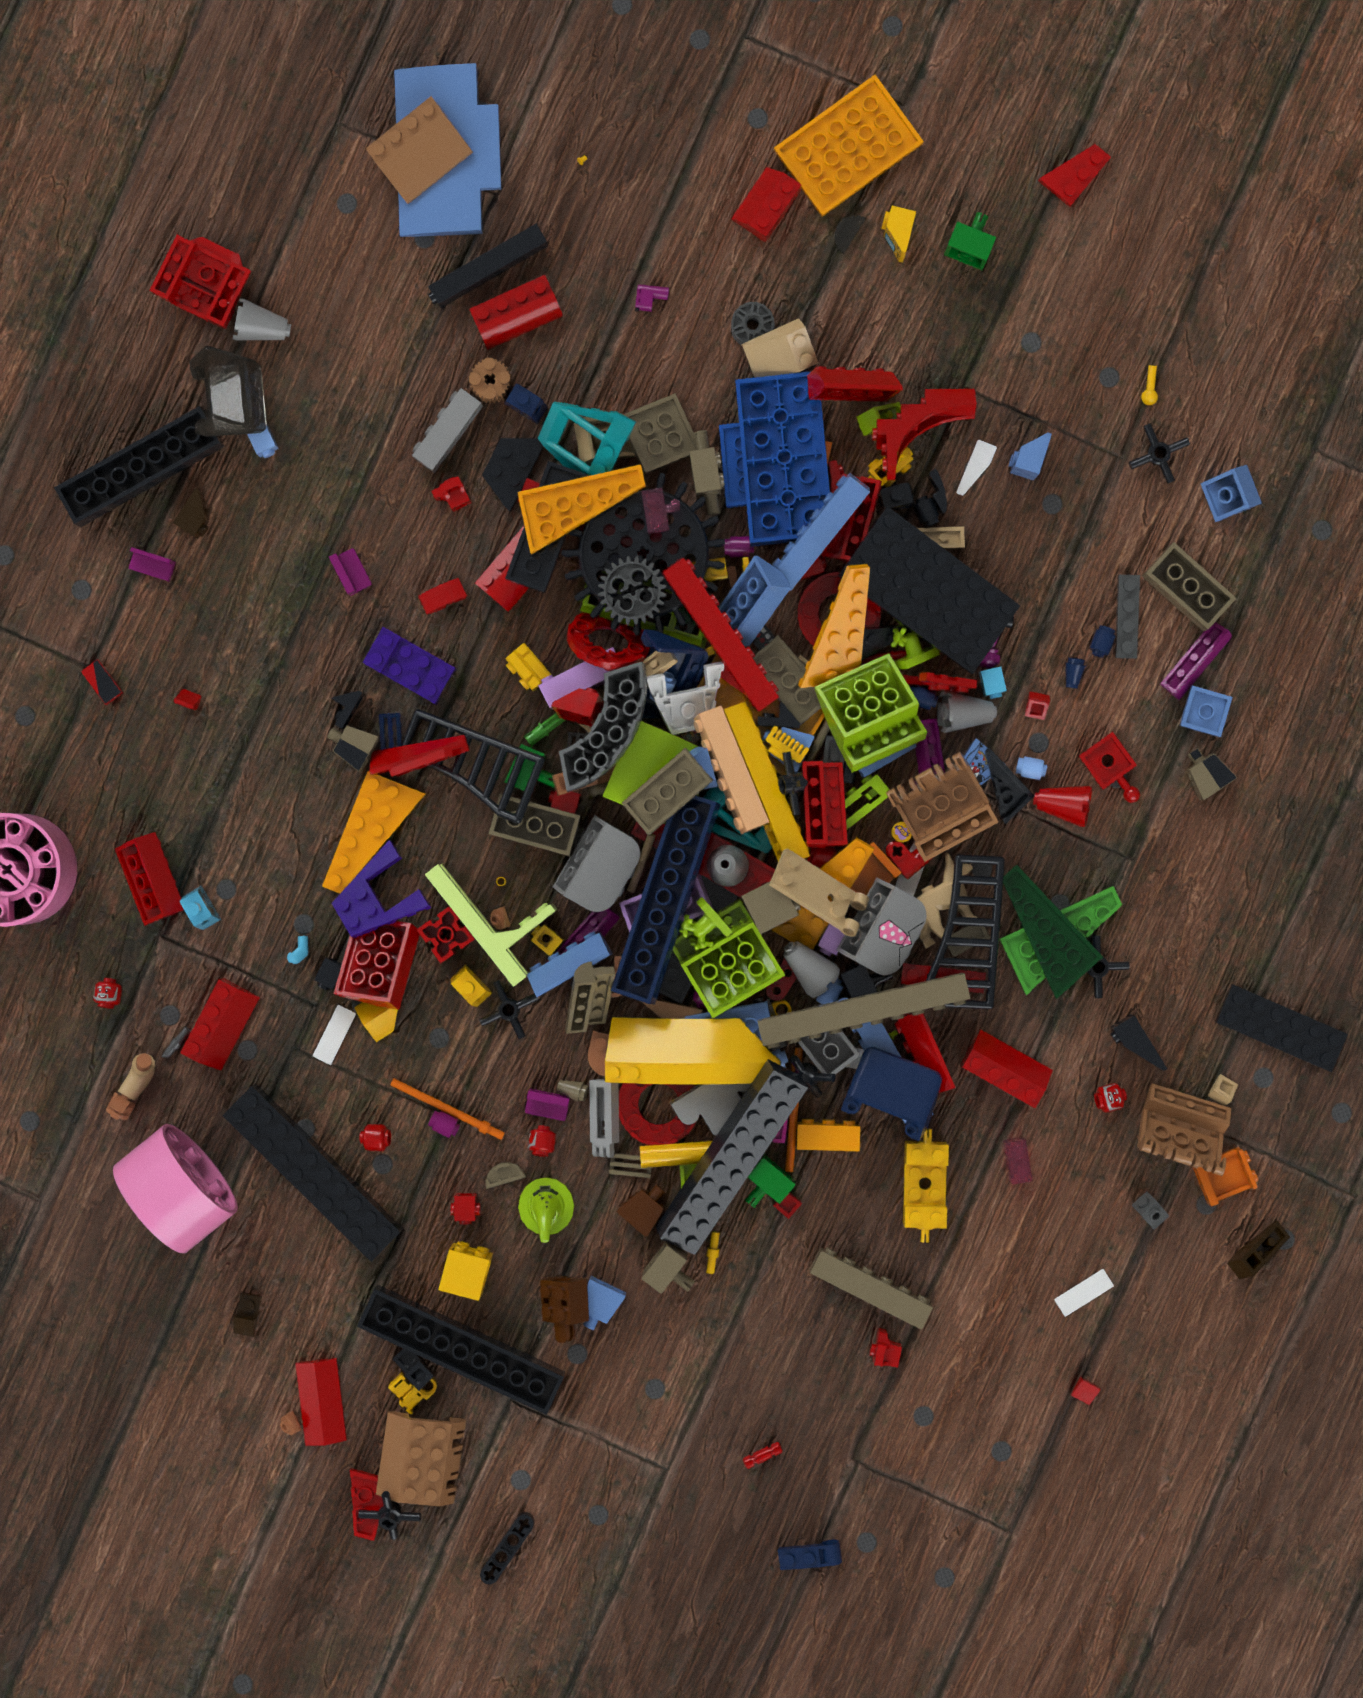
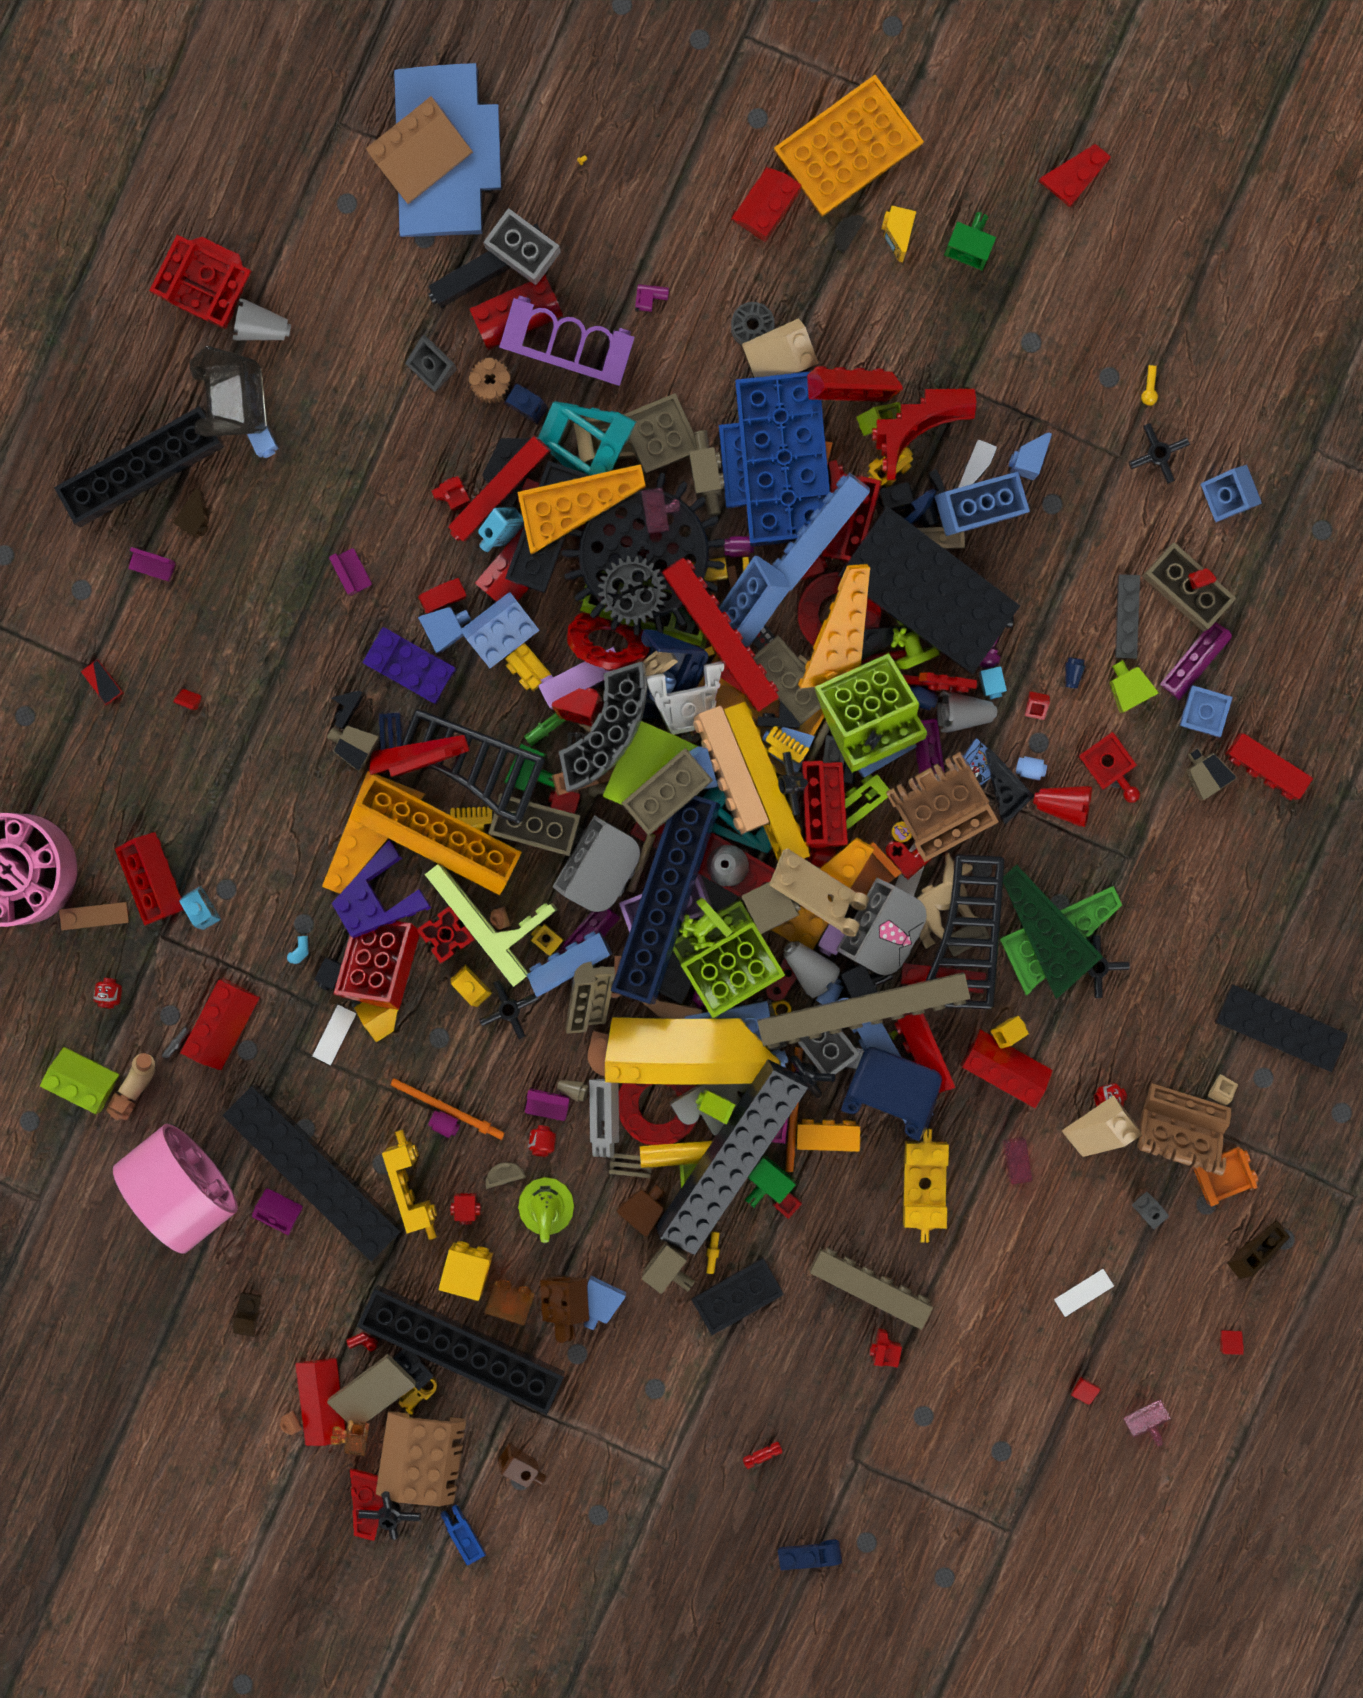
red head [359,1124,391,1151] -> none
light grey brick [412,388,483,473] -> none
black beam [480,1512,534,1584] -> none
dark blue brick [1089,625,1116,658] -> none
black slope [1110,1014,1167,1071] -> none
none -> lime slope [40,1047,120,1114]
none -> medium nougat slope [59,902,129,930]
none -> magenta panel [252,1188,303,1236]
none -> dark tan tile [327,1354,416,1430]
none -> clear orange brick [331,1421,369,1456]
none -> red arm [346,1332,378,1351]
none -> light orange brick [350,775,522,895]
none -> yellow brick [382,1129,437,1240]
none -> dark grey slope [405,335,457,392]
none -> medium blue torso [418,607,472,654]
none -> blue hinge [441,1504,486,1566]
none -> red brick [448,436,551,541]
none -> yellow piece [450,807,493,831]
none -> medium blue brick [461,592,540,668]
none -> medium azure torso [478,507,524,552]
none -> light grey brick [483,208,561,285]
none -> clear orange slope [484,1280,535,1325]
none -> reddish brown torso [498,1443,546,1488]
none -> medium lavender fence [499,296,634,386]
none -> black plate [691,1257,784,1335]
none -> lime slope [695,1089,735,1124]
none -> black bush [864,730,882,751]
none -> dark blue slope [904,489,936,525]
none -> medium blue brick [934,472,1030,537]
none -> yellow brick [991,1016,1029,1049]
none -> tan slope [1062,1096,1142,1157]
none -> lime torso [1109,660,1158,713]
none -> clear pink plate [1123,1399,1171,1446]
none -> red slope [1188,568,1217,589]
none -> red slope [1220,1330,1244,1355]
none -> red brick [1225,733,1313,801]

